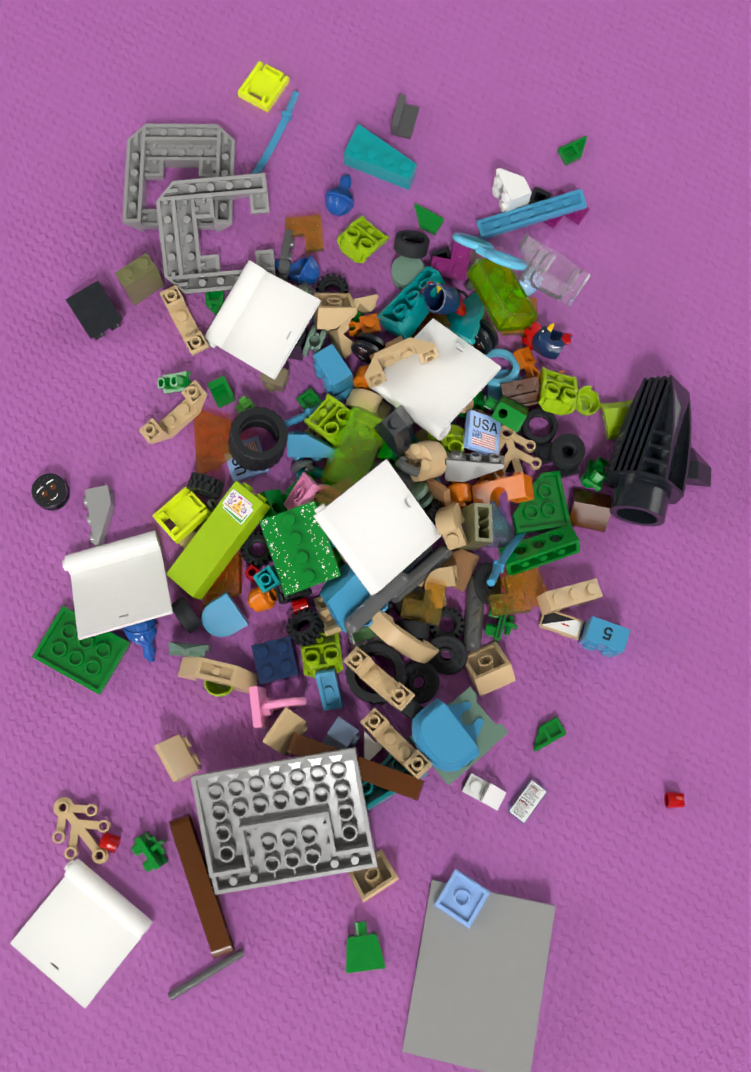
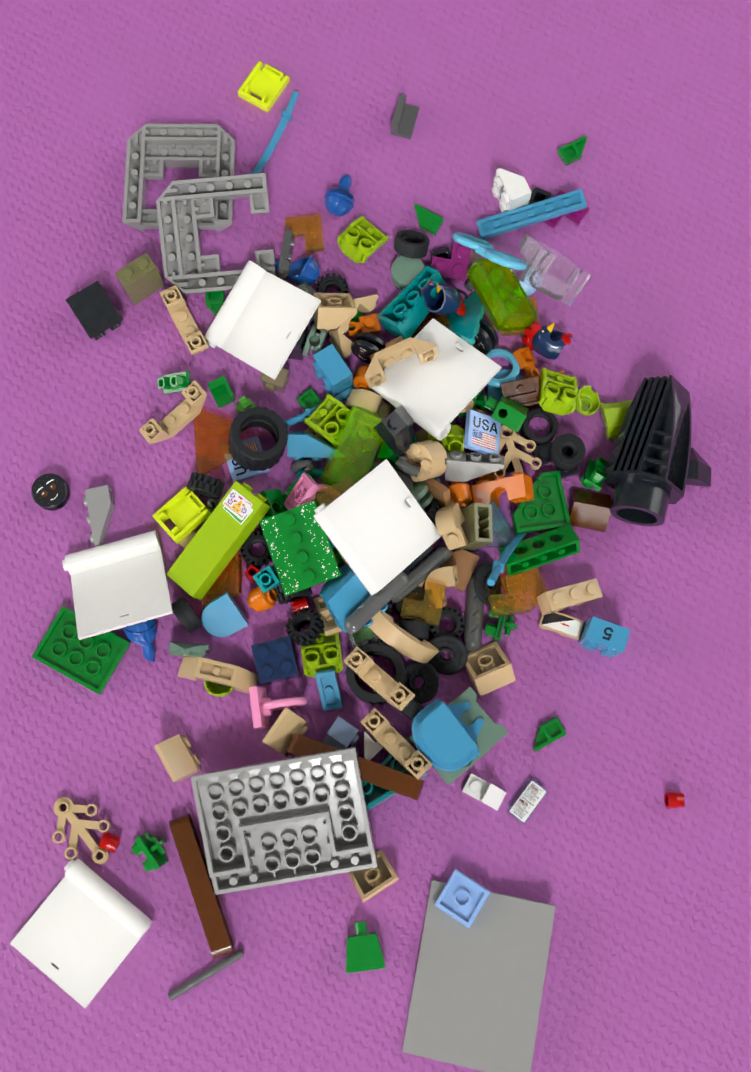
teal wedge [344,124,417,190] -> none

